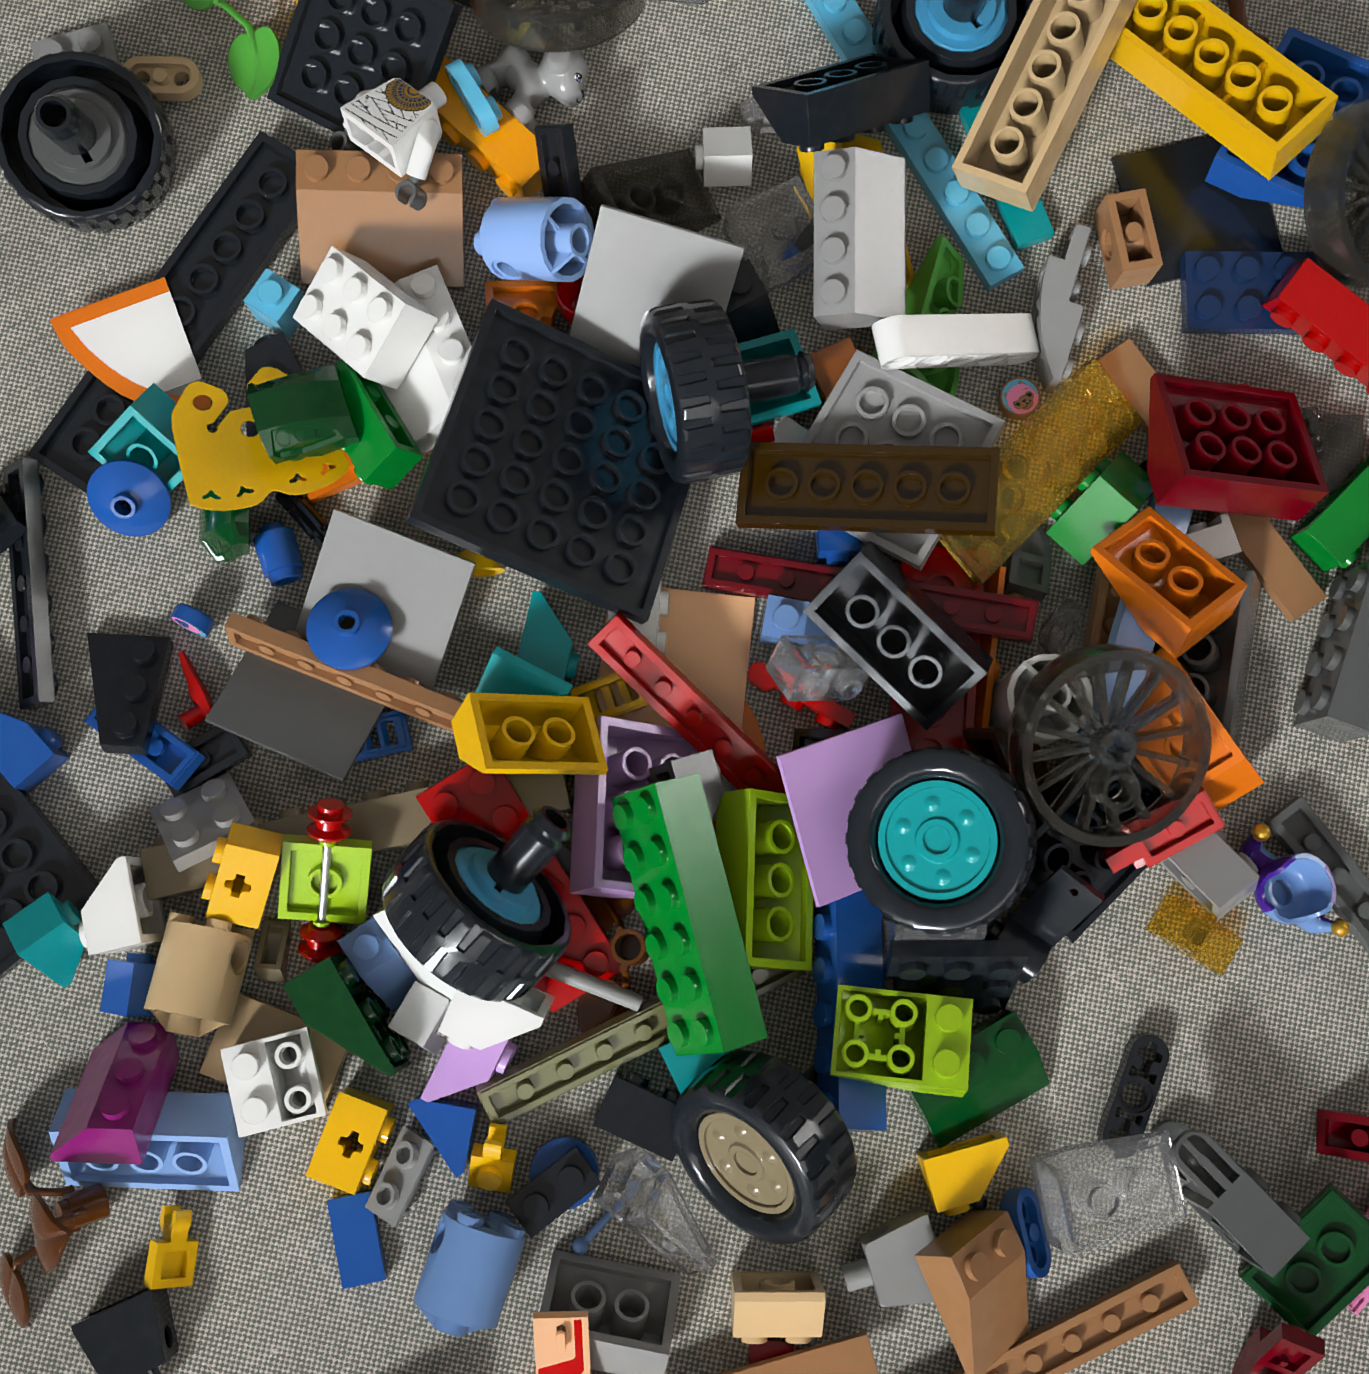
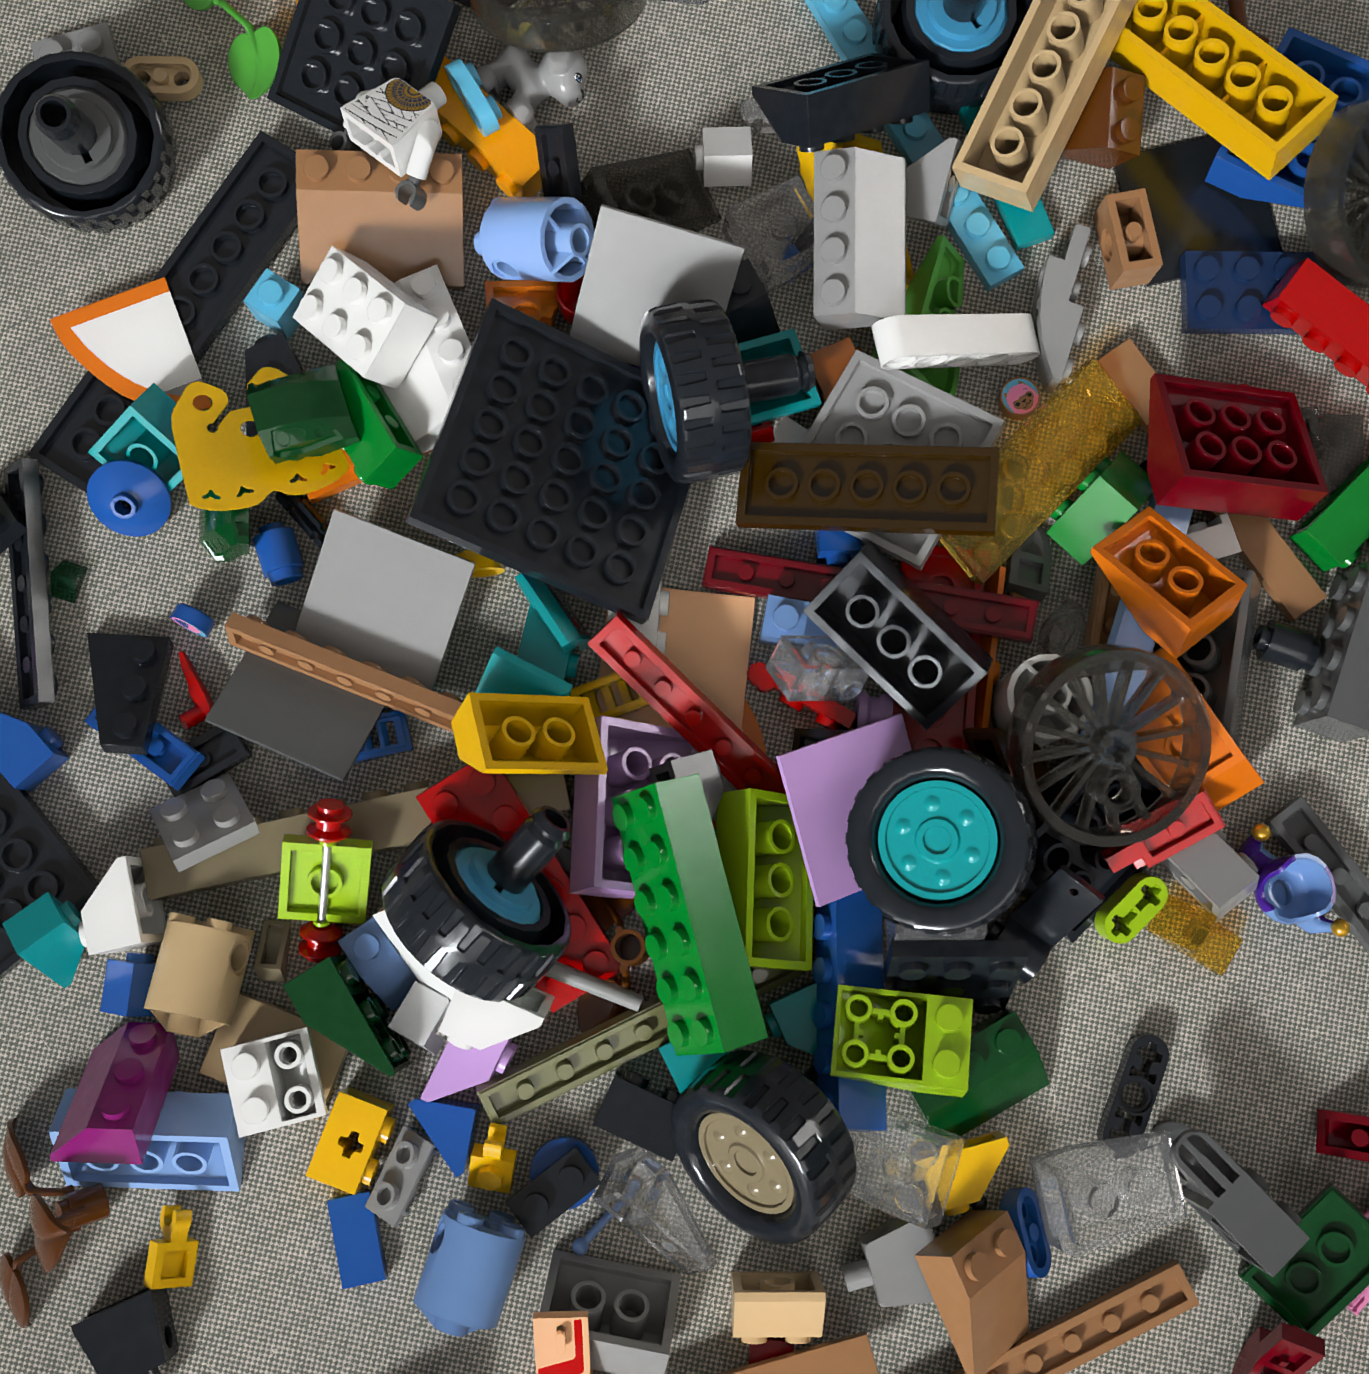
yellow brick [201,822,284,929] -> none
blue dish [306,588,393,670] -> none
none -> clear green piece [50,560,88,603]
none -> teal slope [515,573,591,654]
none -> teal slope [764,981,817,1055]
none -> clear slope [849,1108,966,1229]
none -> lavender wheel [854,691,893,729]
none -> light grey slope [906,137,963,228]
none -> reddish brown slope [1060,67,1145,169]
none -> lime beam [1094,872,1168,944]
none -> black brick [1252,620,1321,671]

